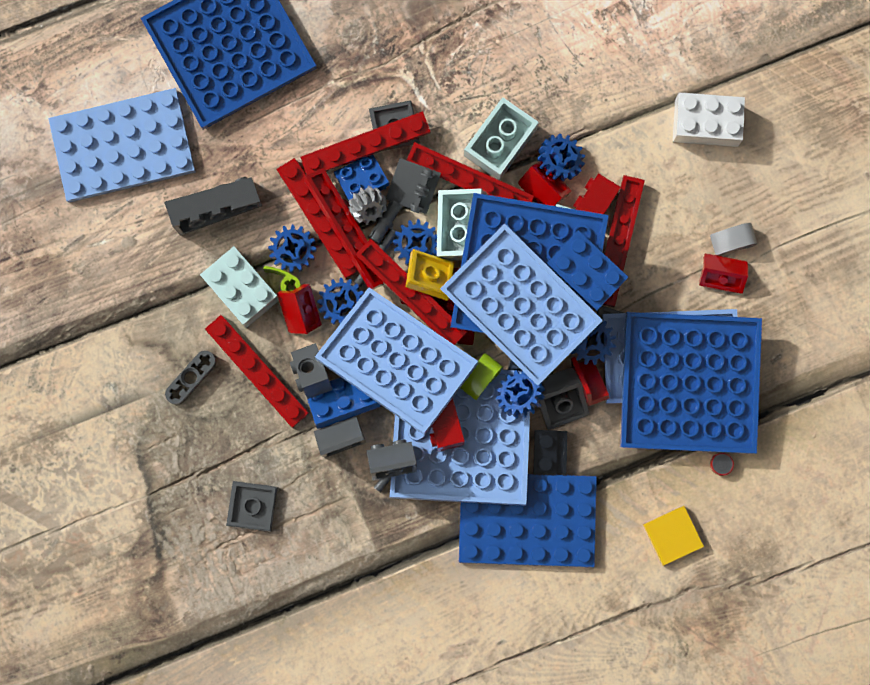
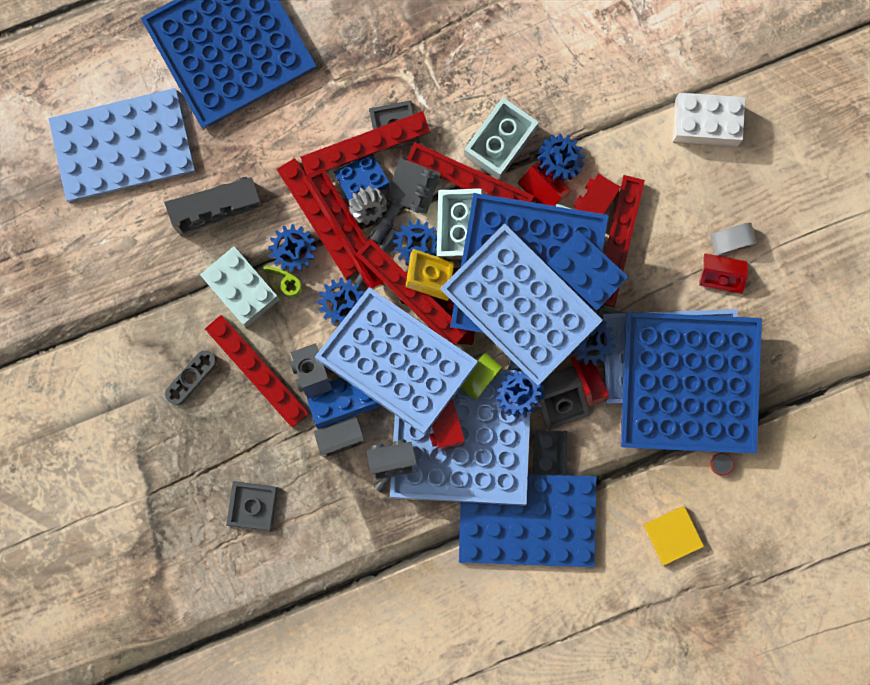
red panel [277,284,322,334] -> none

